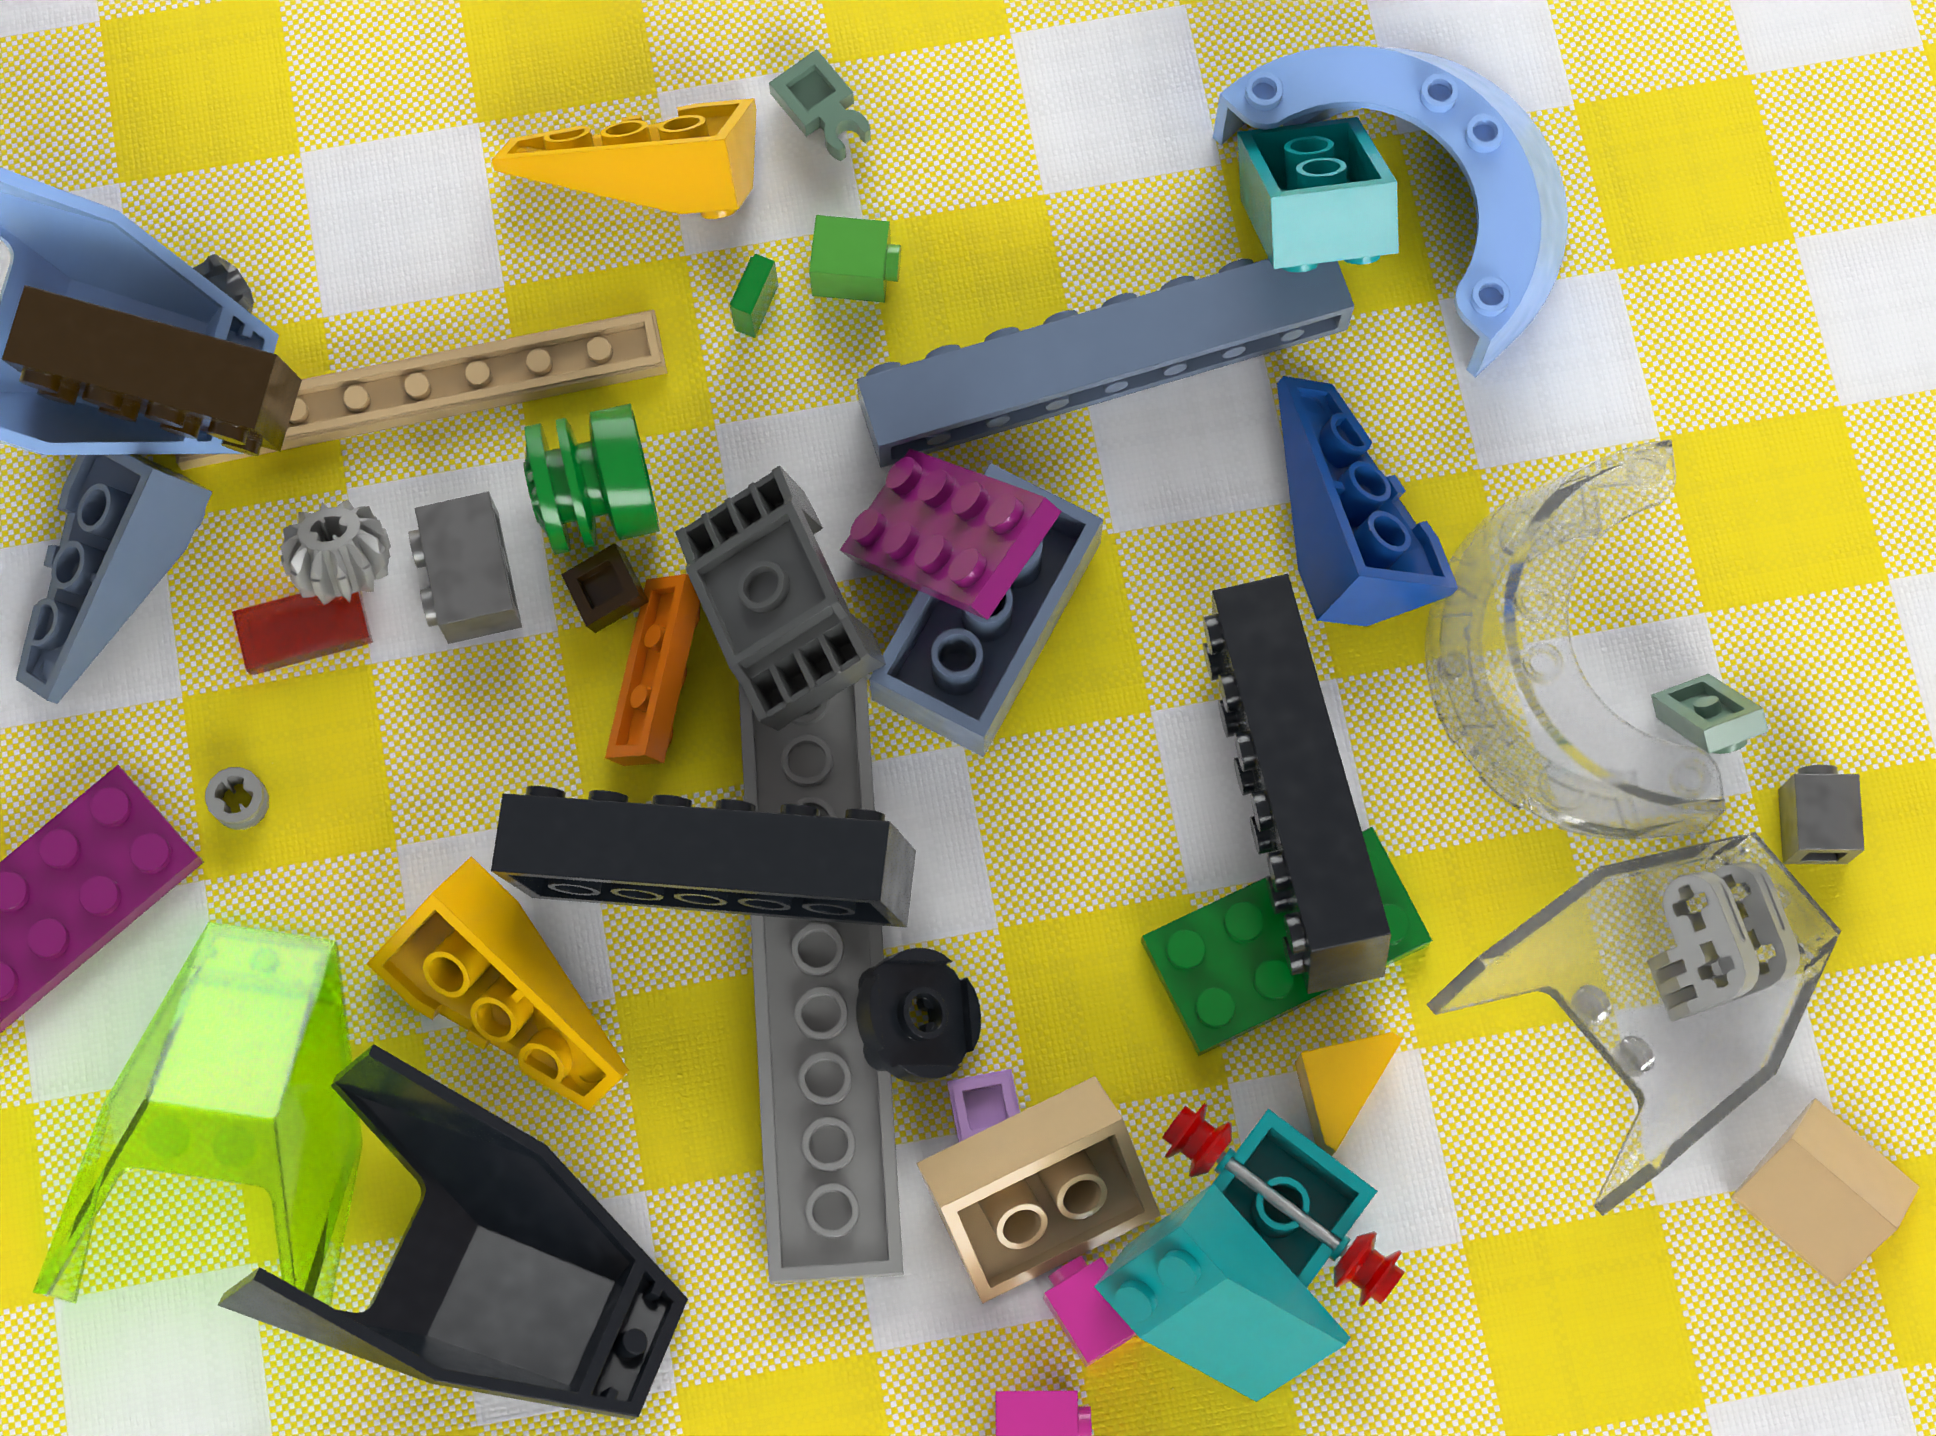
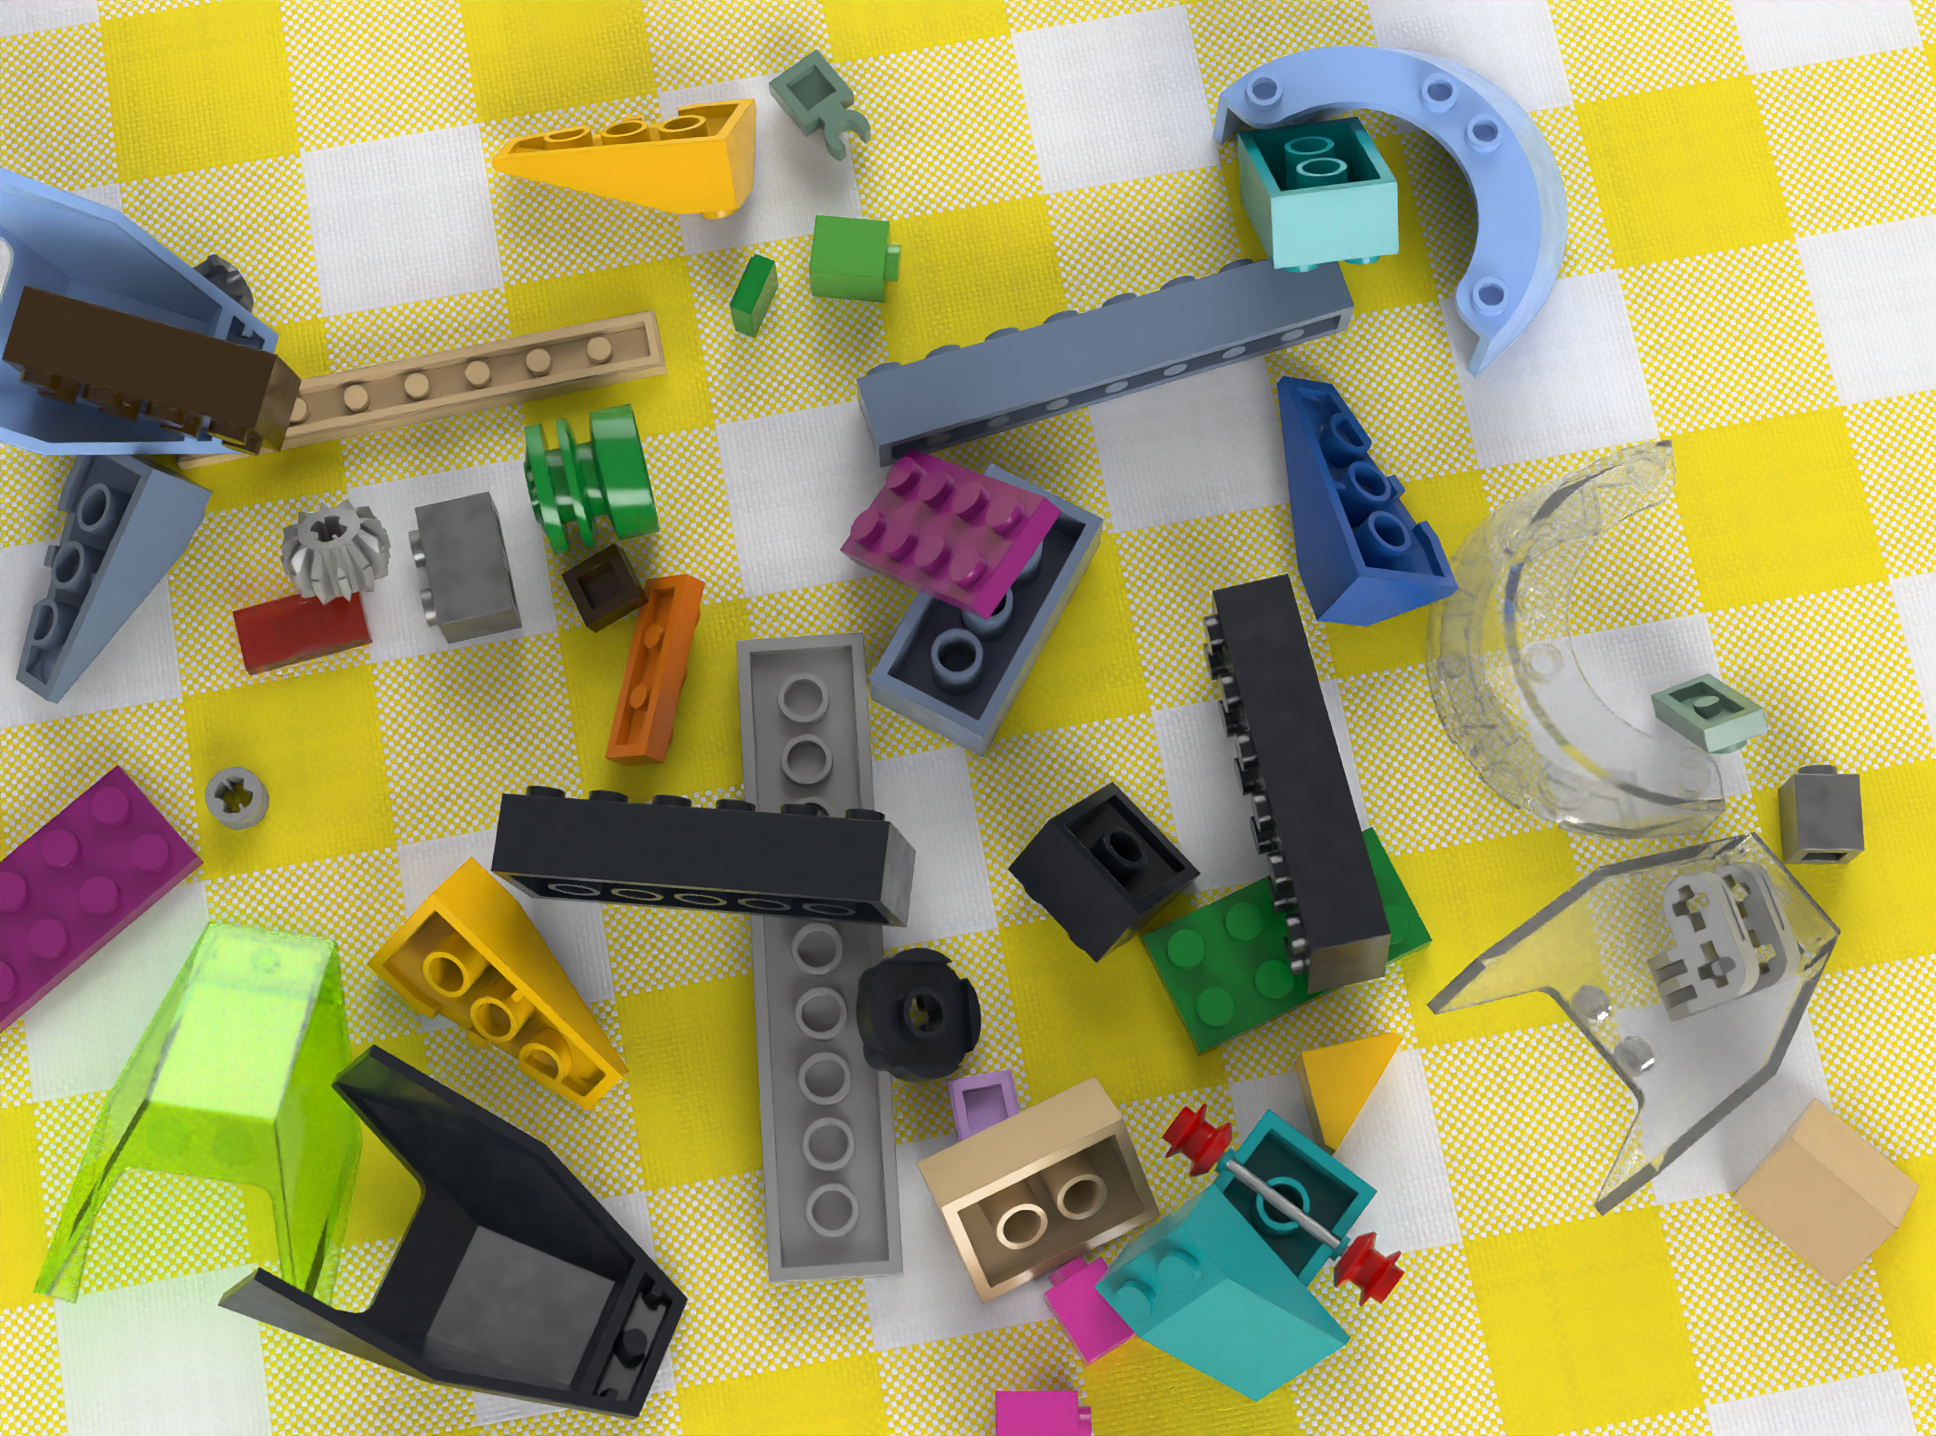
dark grey plate [675,465,886,731] -> none
none -> black slope [1008,782,1201,963]

